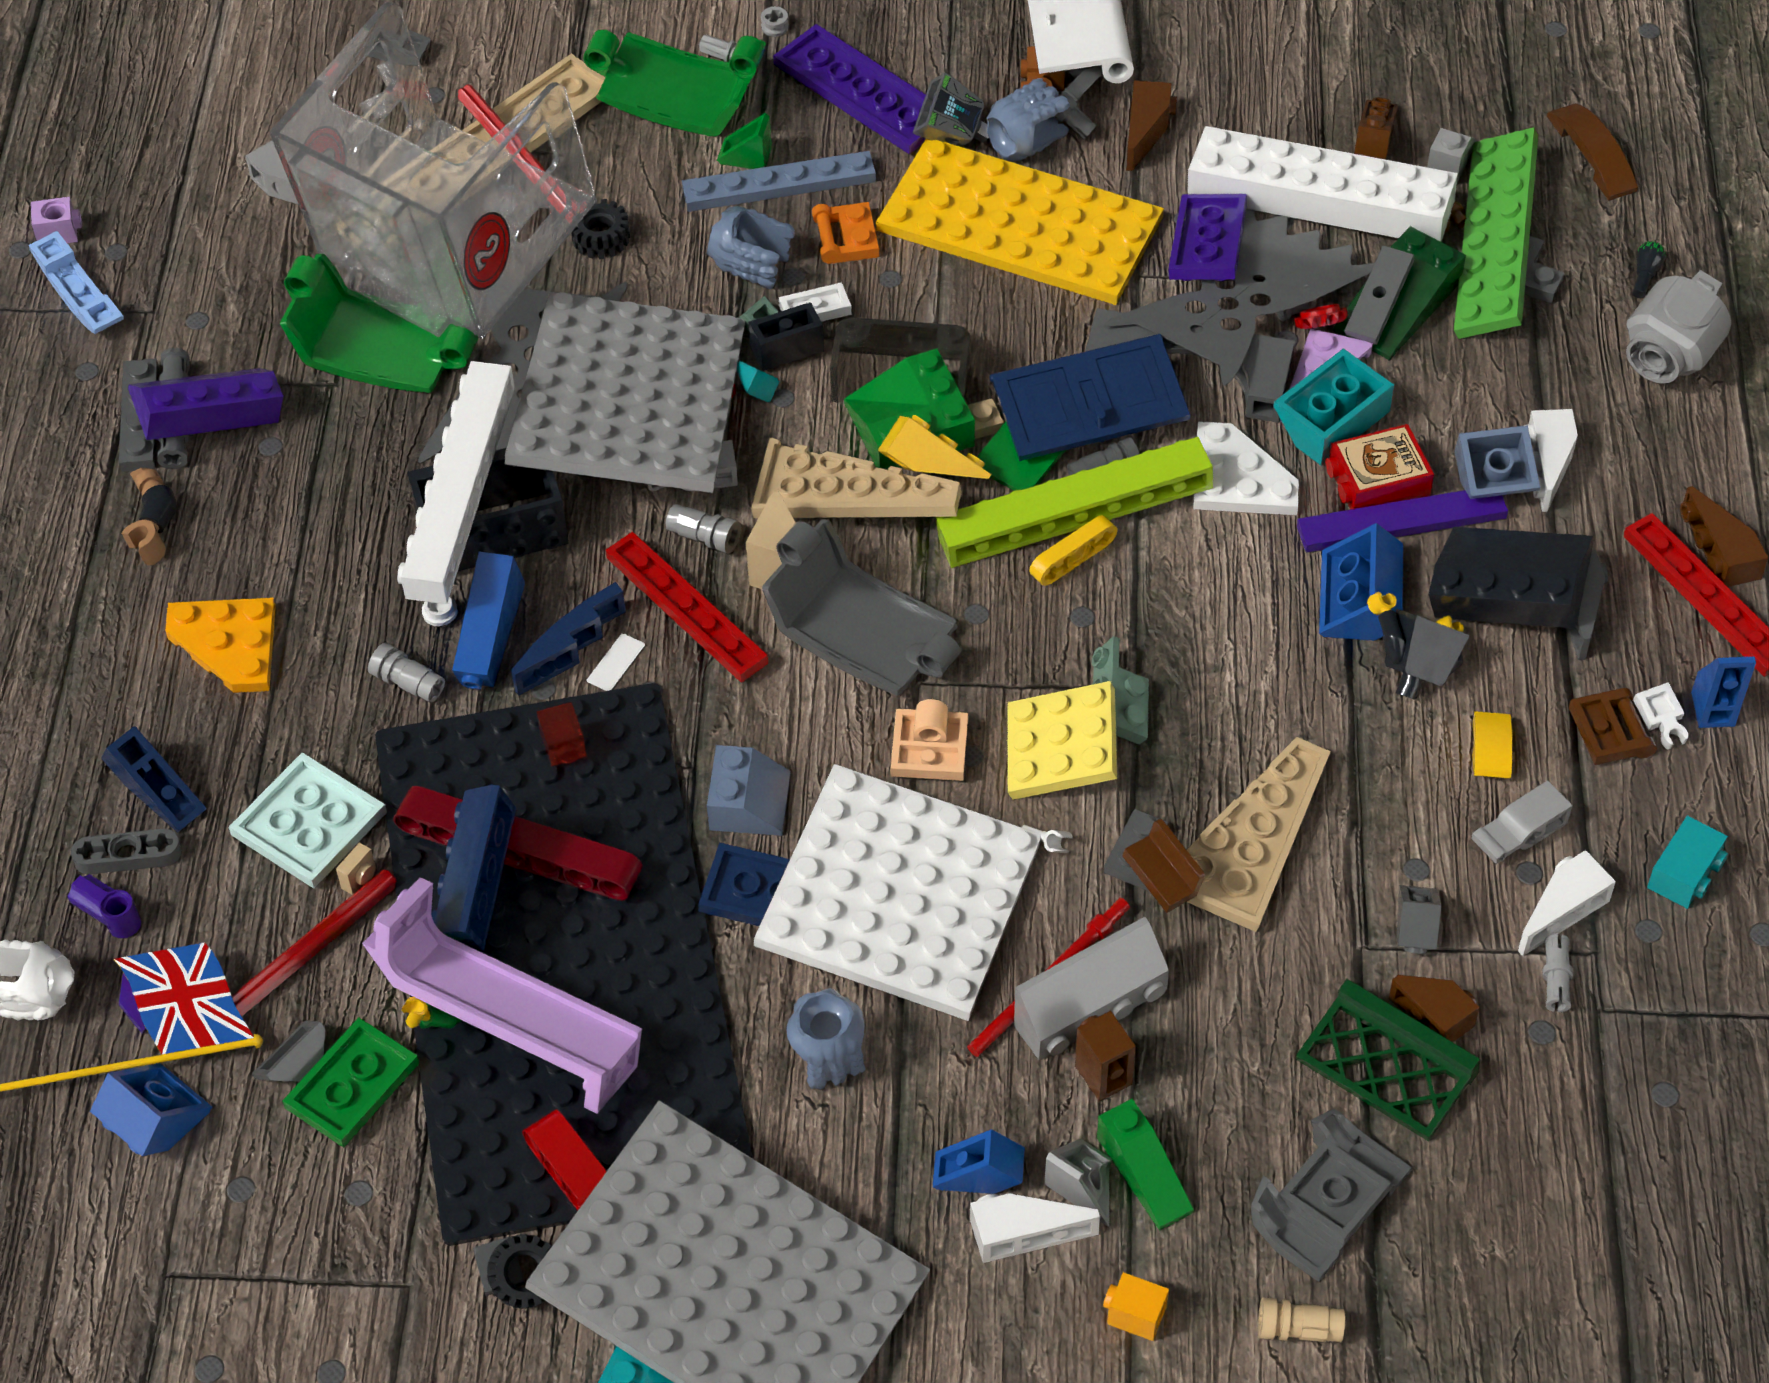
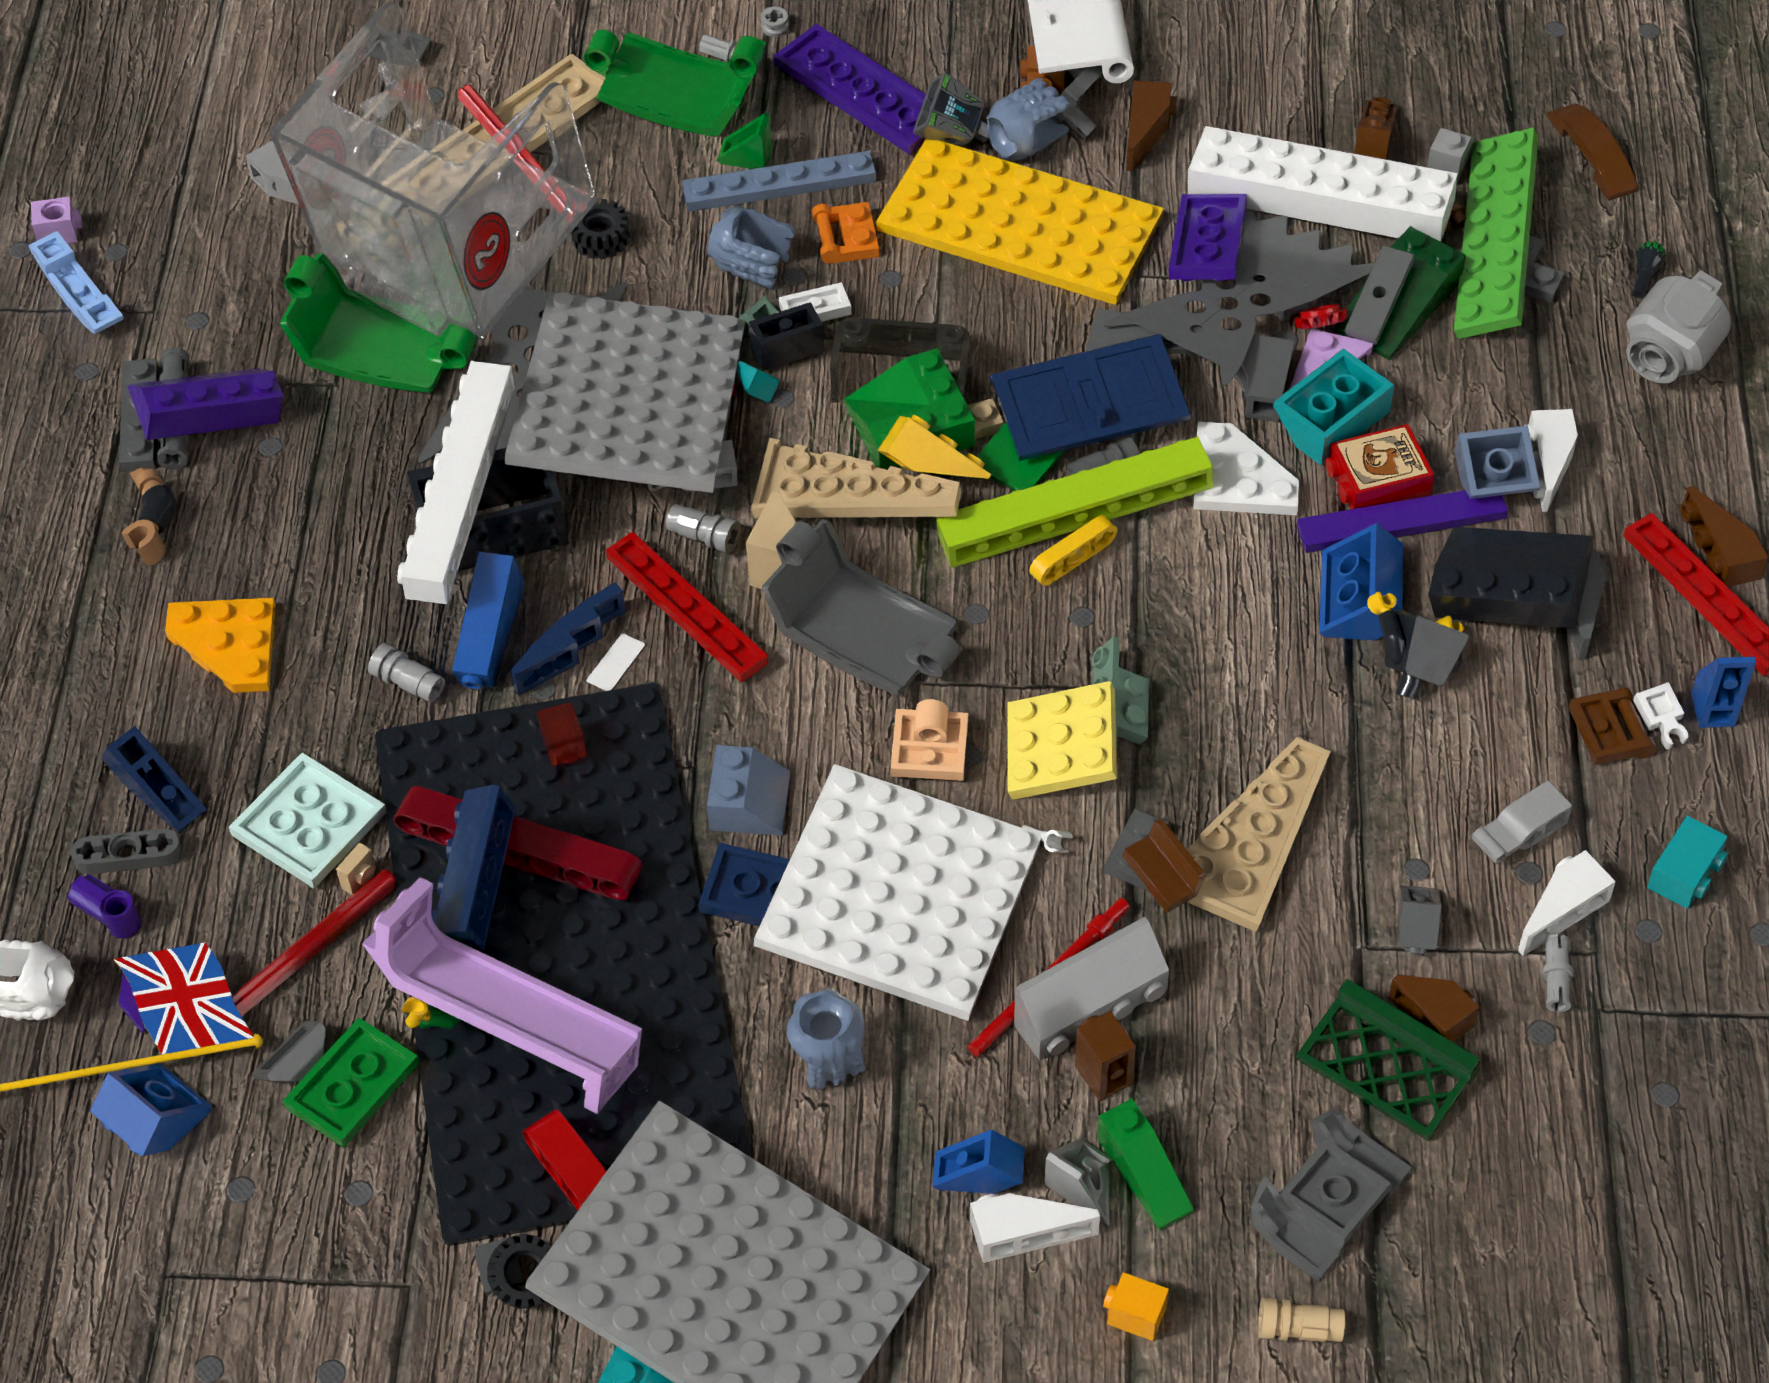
white plate [422,597,458,626] -> none
yellow slope [1472,711,1512,778] -> none

